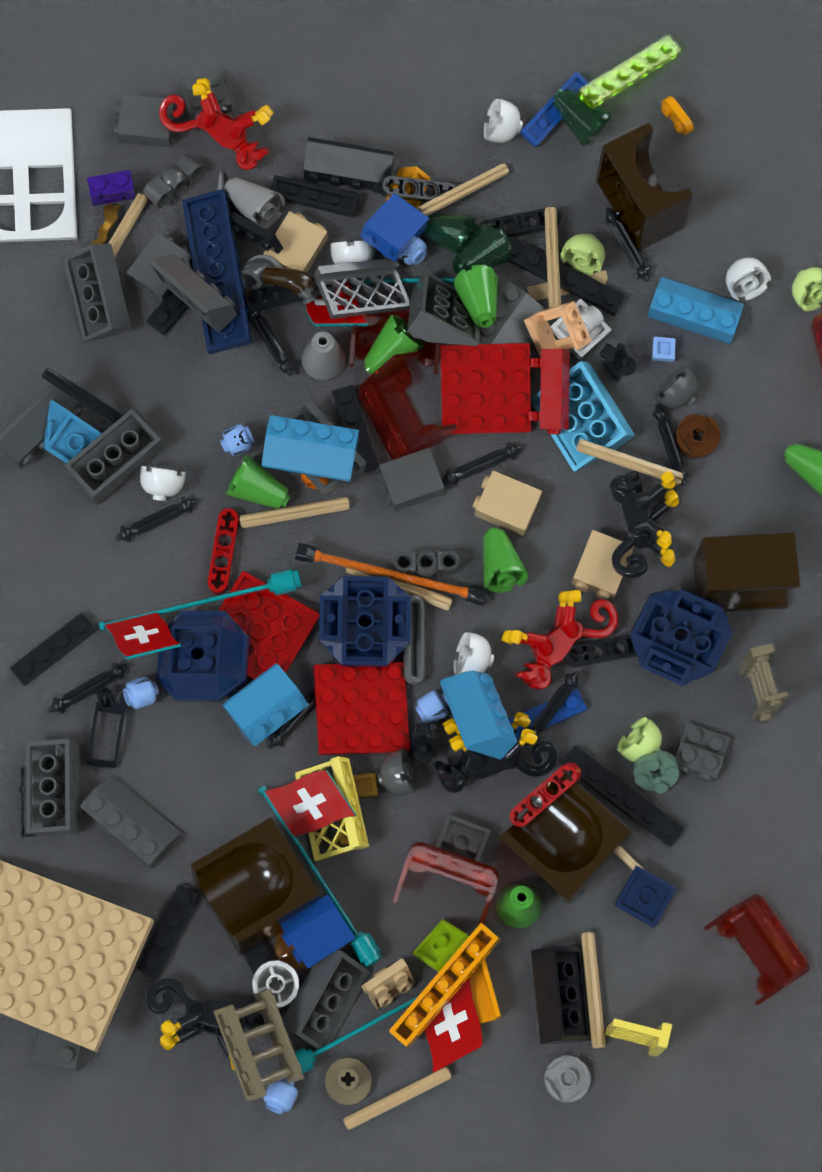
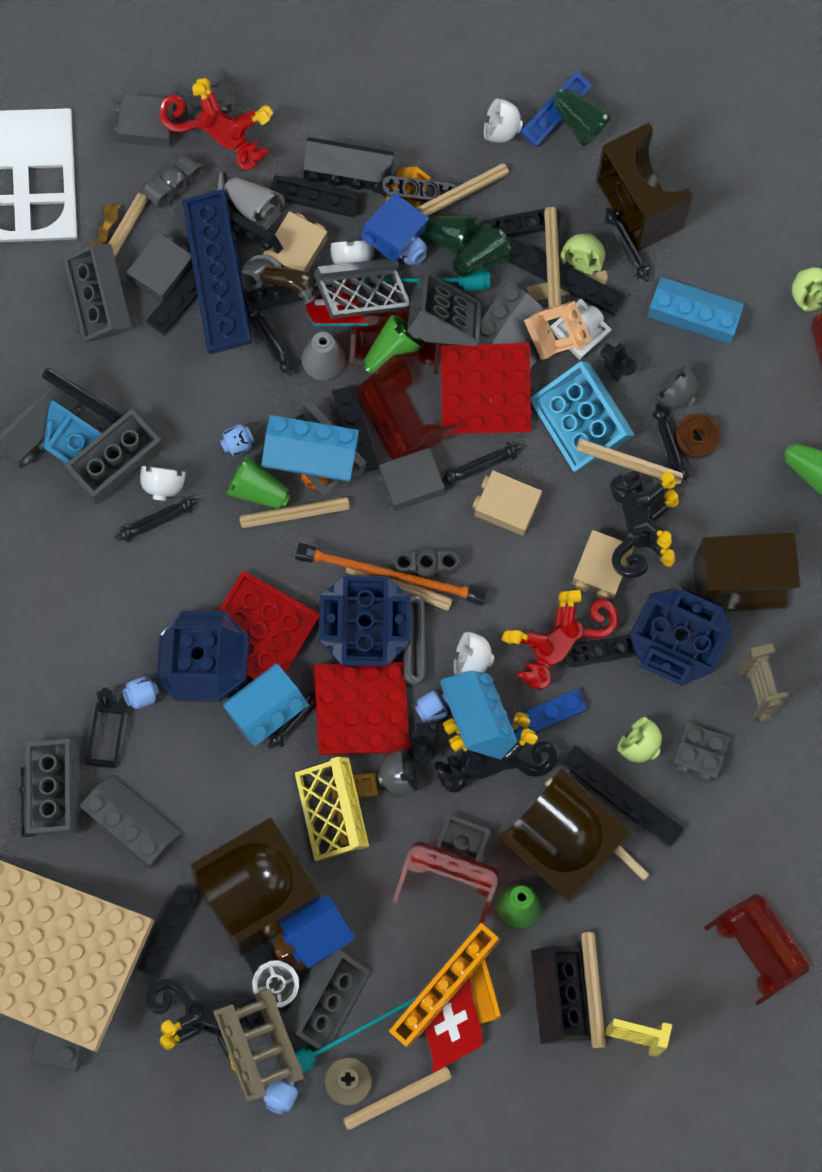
black plate [10,612,96,687] -> none
black wheel [48,662,129,714] -> none
dark purple brick [87,170,135,206] -> none
flag [99,569,302,659] -> none
dark grey slope [148,254,237,333] -> none
red beam [208,508,239,595] -> none
flag [258,770,382,968] -> none
tan plate [361,958,415,1010] -> none
lime plate [412,919,469,972] -> none
bright green cone [454,265,498,328] -> none
bright green cone [483,528,529,593] -> none
red beam [509,762,581,827] -> none
black wheel [525,671,579,745] -> none
red brick [527,349,570,434] -> none
light grey tile [544,1055,591,1103] -> none
clear neon green plate [577,35,682,109] -> none
dark blue plate [614,865,677,928] -> none
sand green plate [633,751,679,794] -> none
light blue plate [652,337,676,362] -> none
light orange plate [661,96,694,135] -> none
white cylinder [725,257,771,300] -> none

